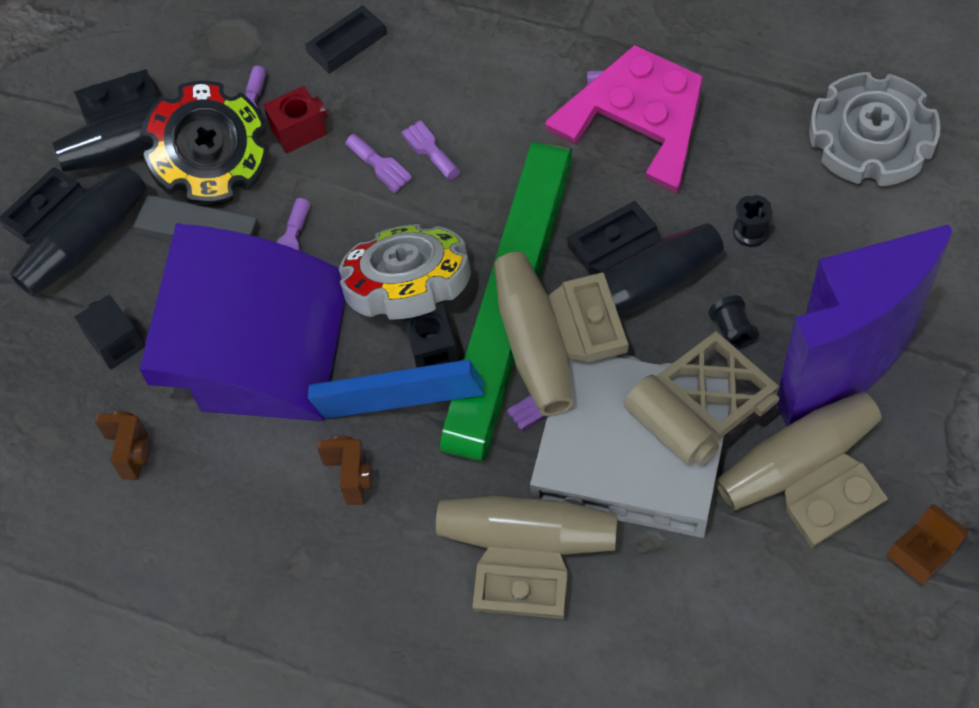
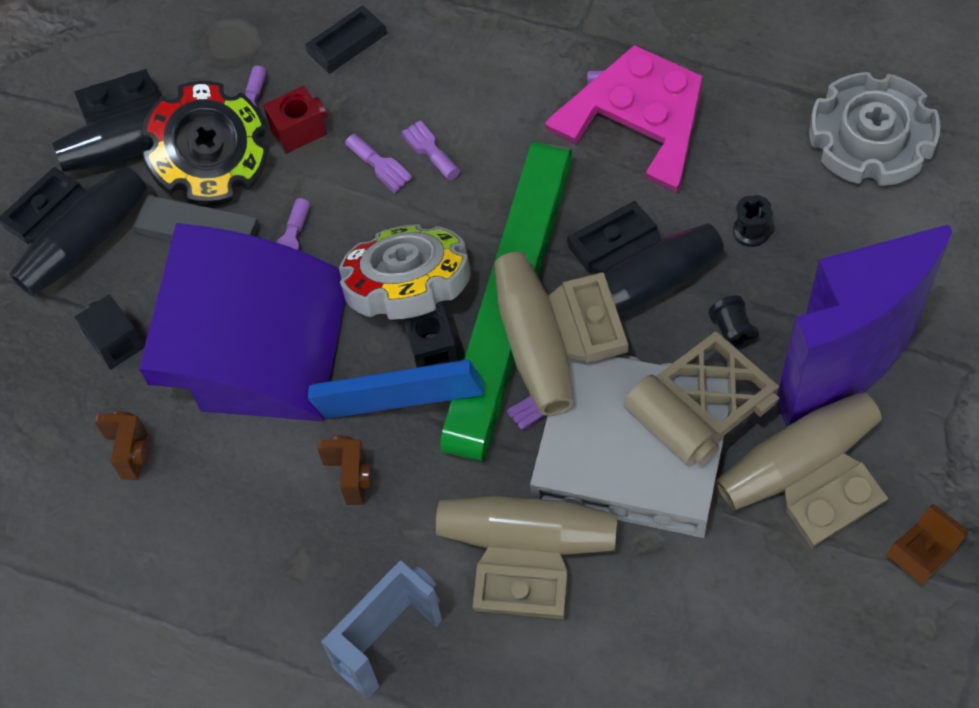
none -> sand blue panel [321,560,442,700]

